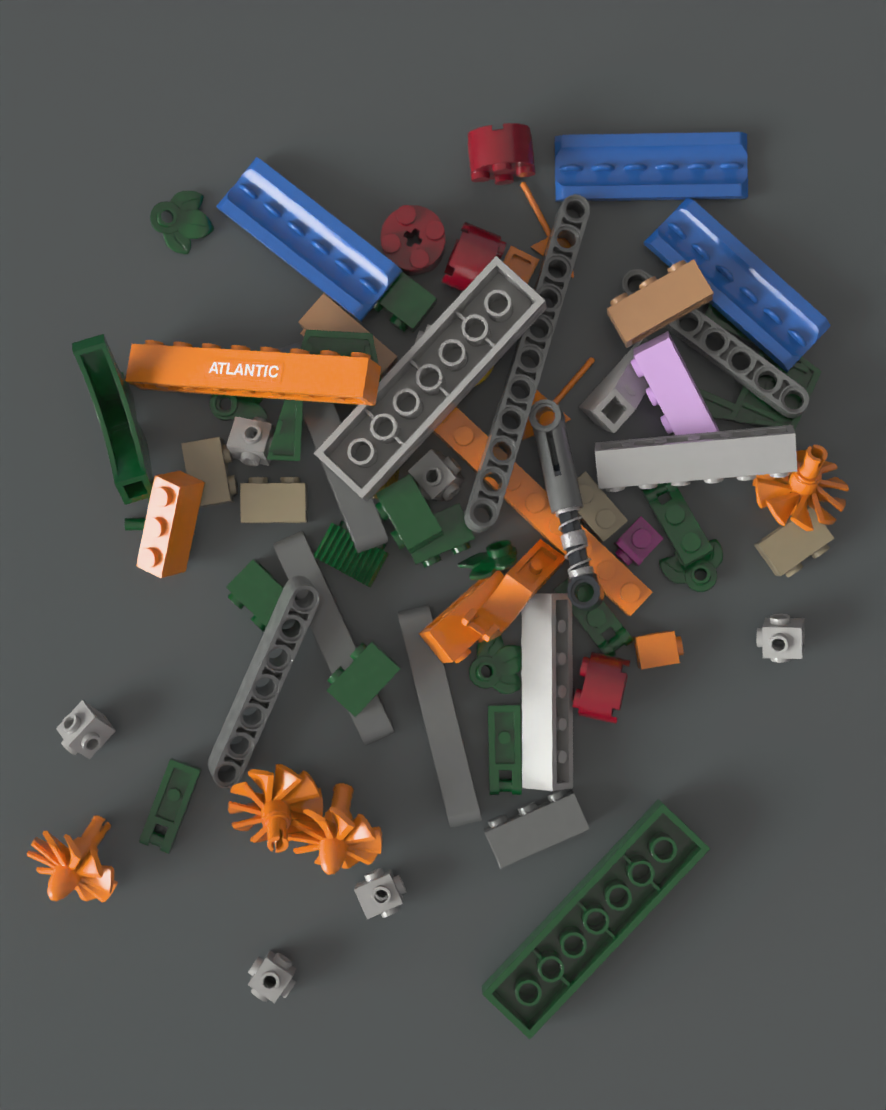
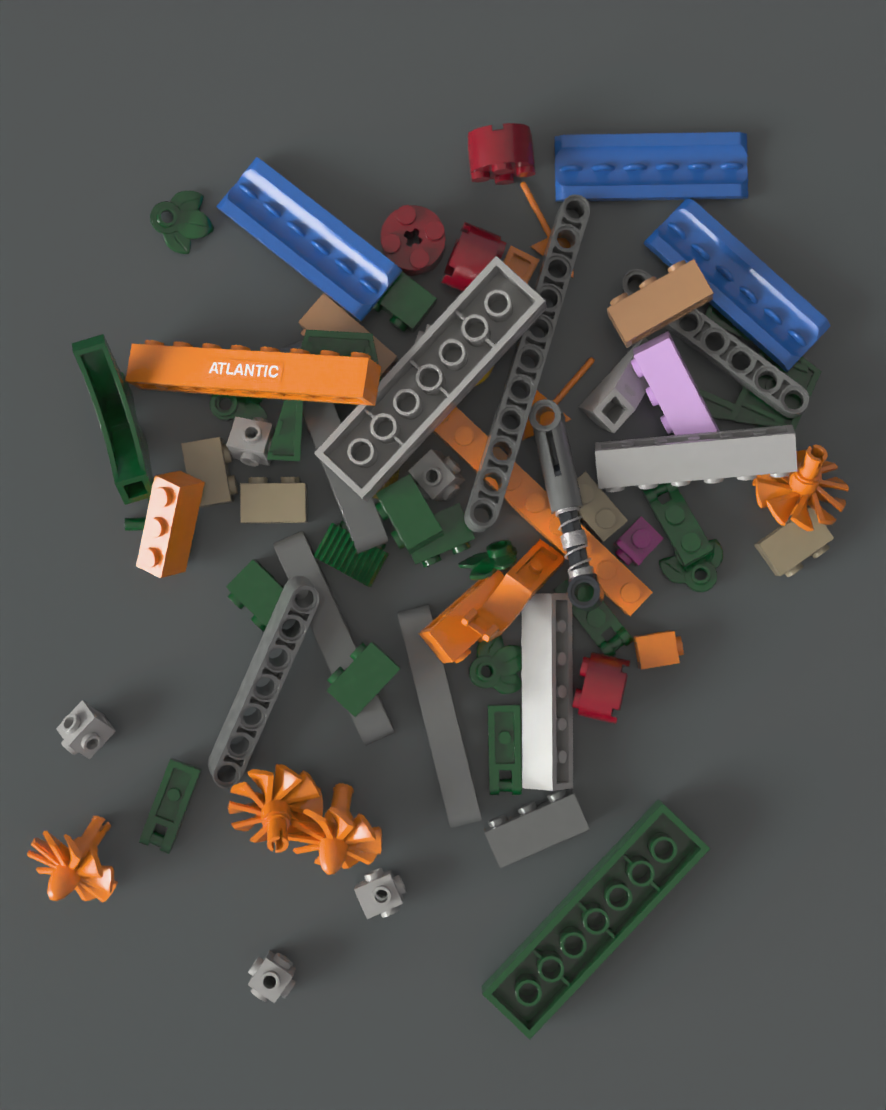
light grey brick [757,614,805,663] -> none

